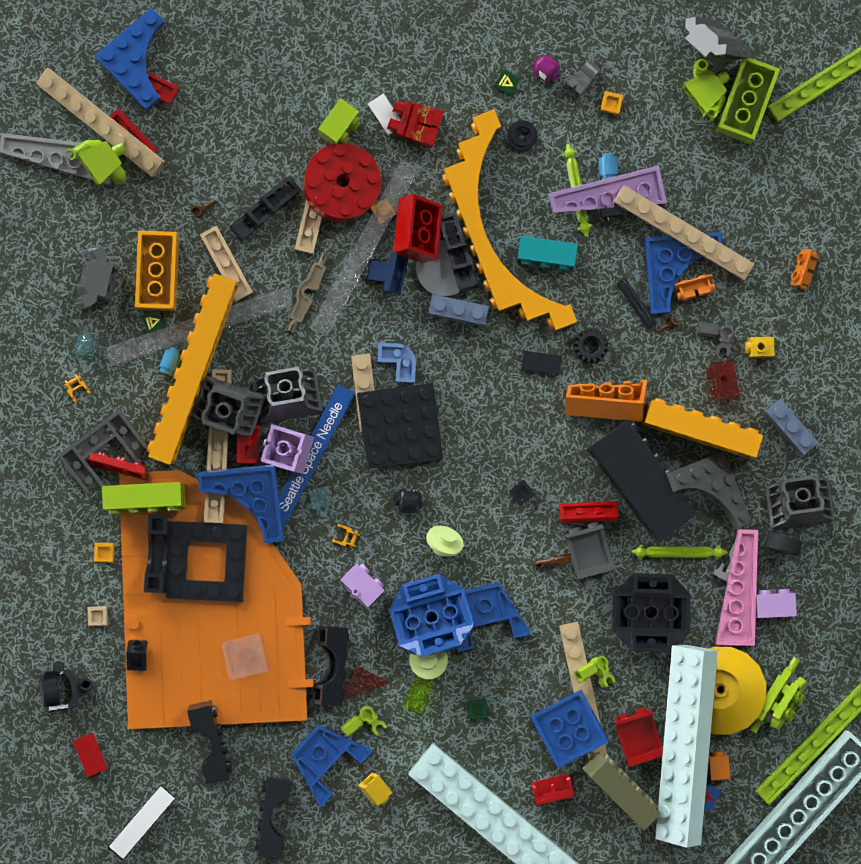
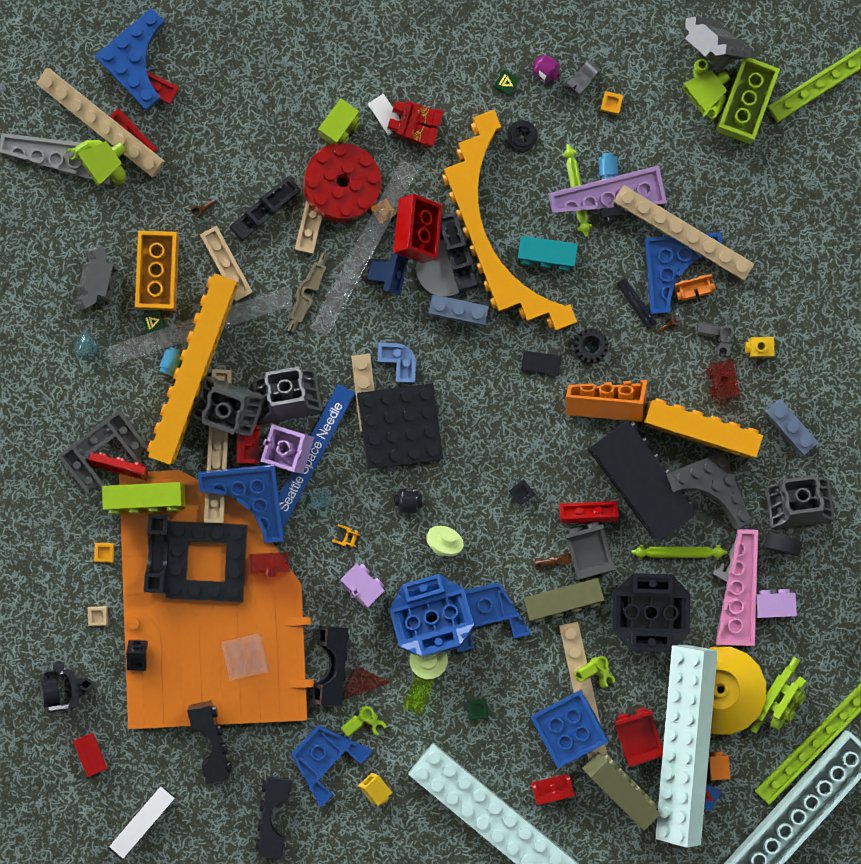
light orange piece [65,374,91,403] -> none
orange hinge [791,249,818,290] -> none
none -> clear red brick [249,552,291,577]
none -> olive brick [523,578,604,623]

